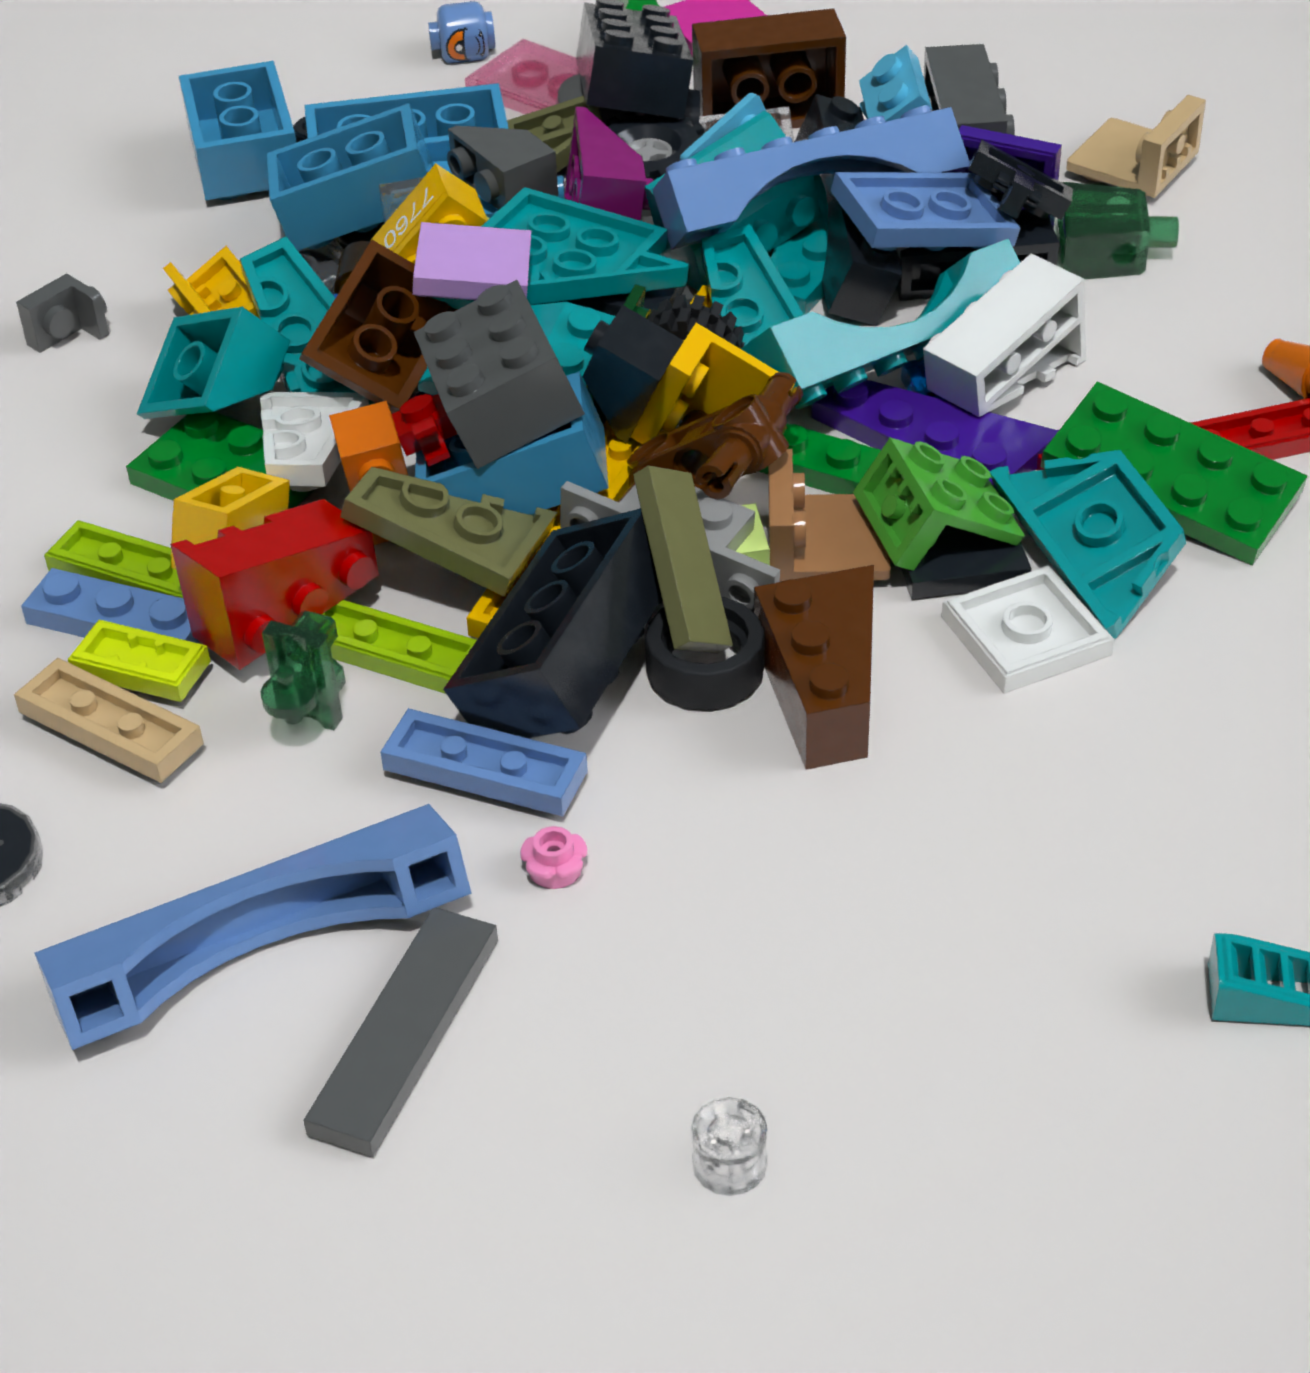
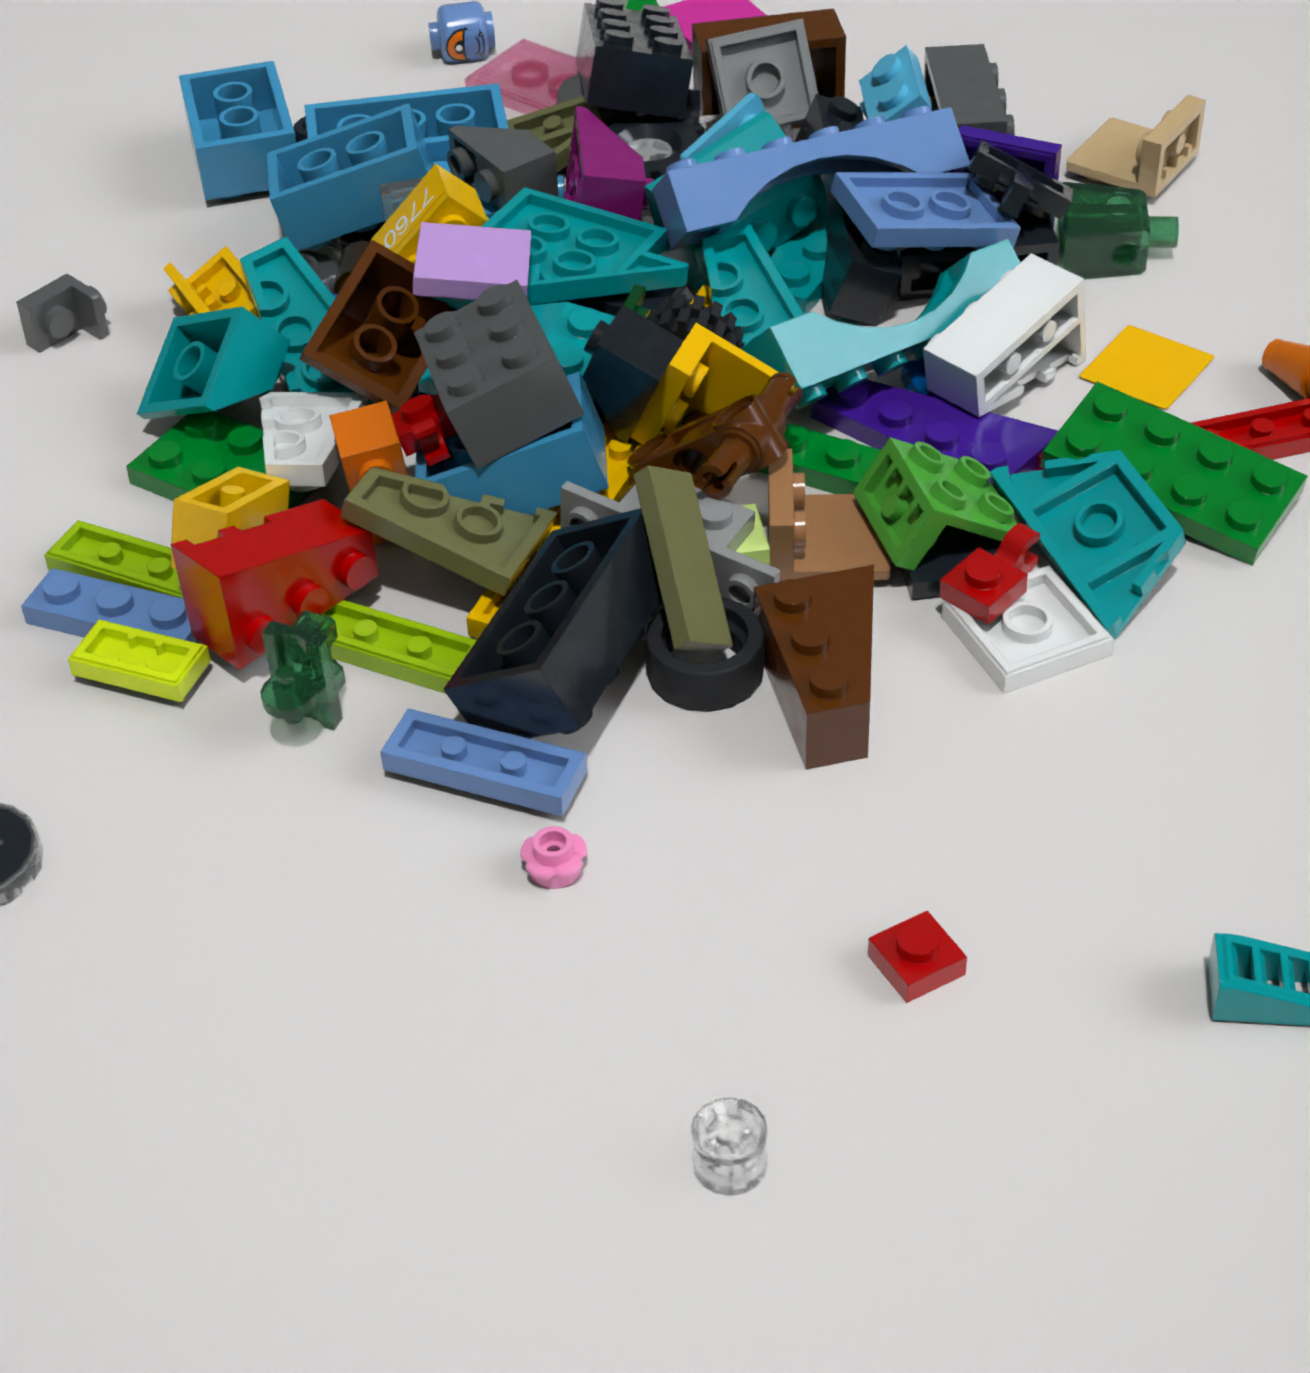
tan plate [14,657,204,783] -> none
medium blue arch [34,804,472,1050] -> none
dark grey tile [303,907,498,1157] -> none
none -> light grey tile [705,18,818,127]
none -> red plate [868,910,967,1003]
none -> red plate [940,523,1040,625]
none -> yellow sticker [1079,325,1214,409]

